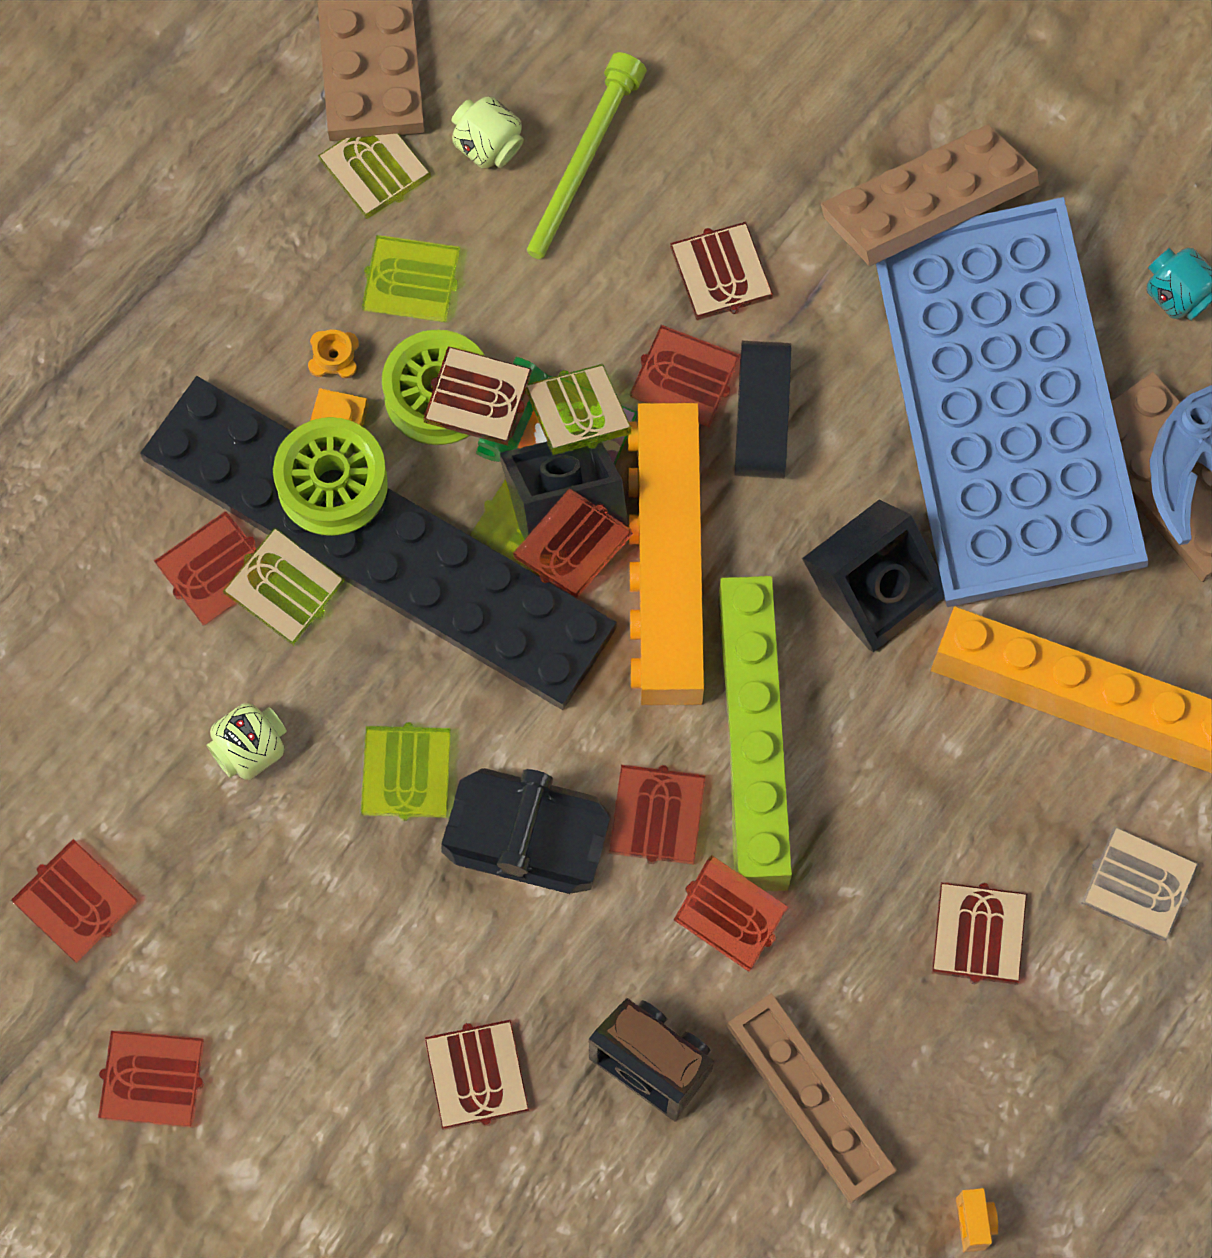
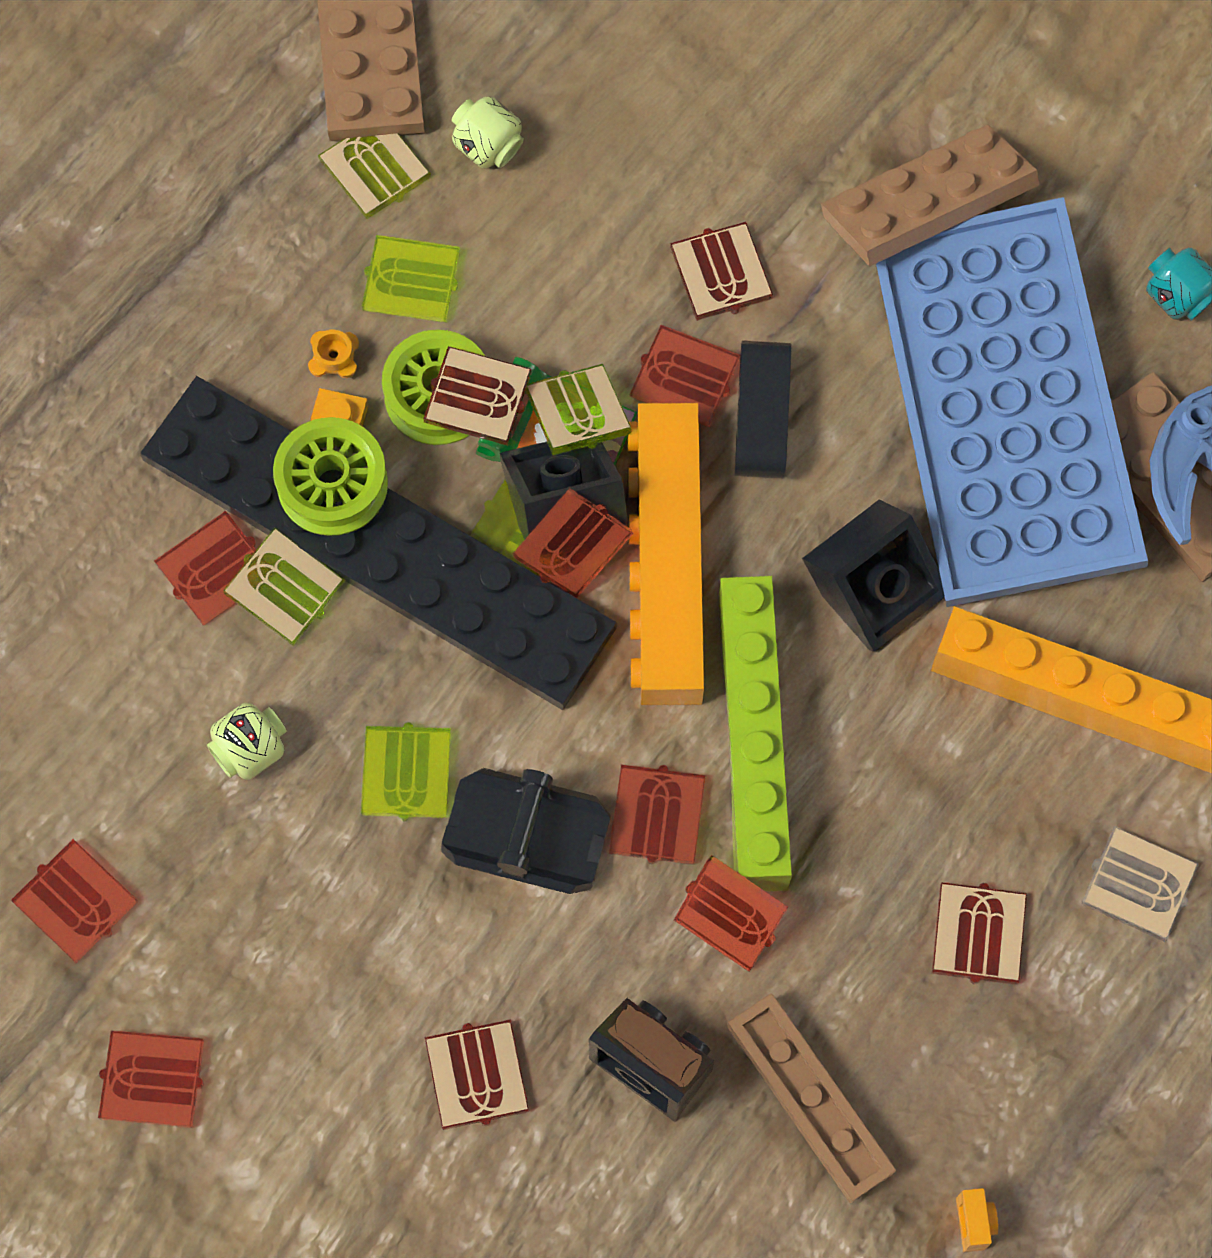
lime piece [526,52,647,259] -> none

